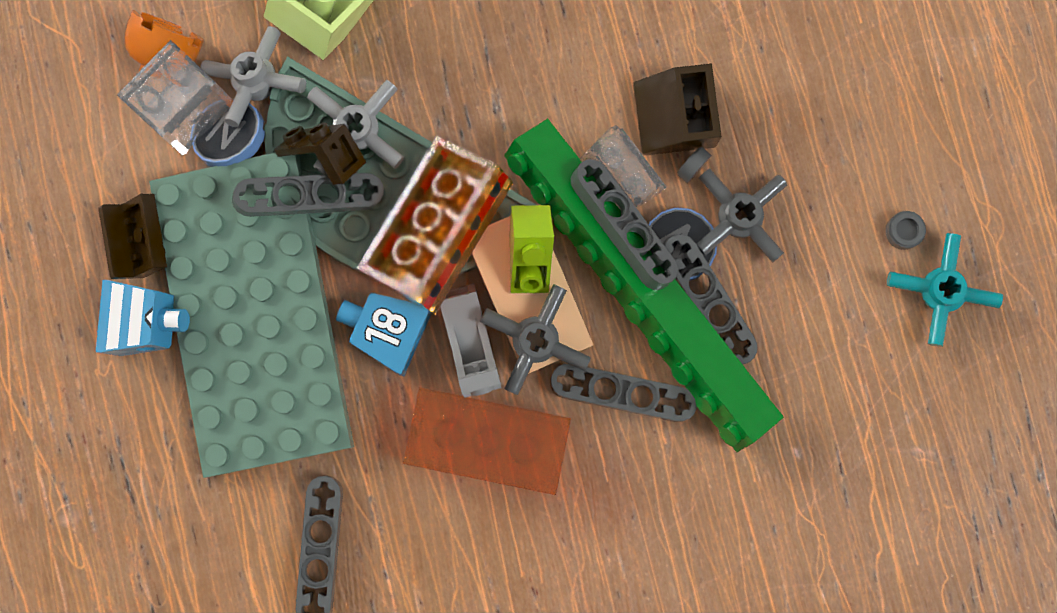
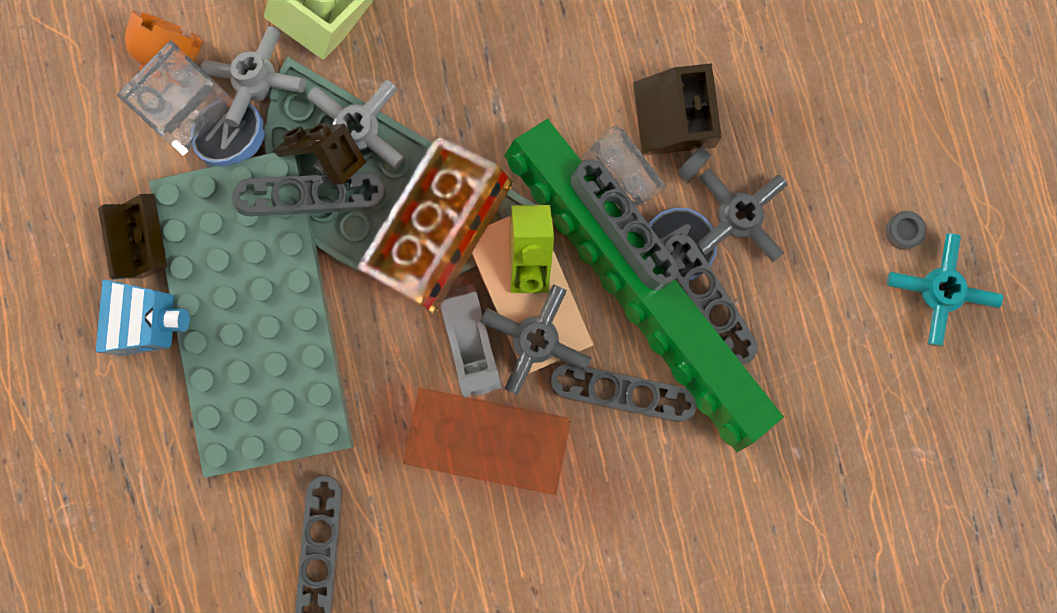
dark azure torso [336,293,432,377] -> none

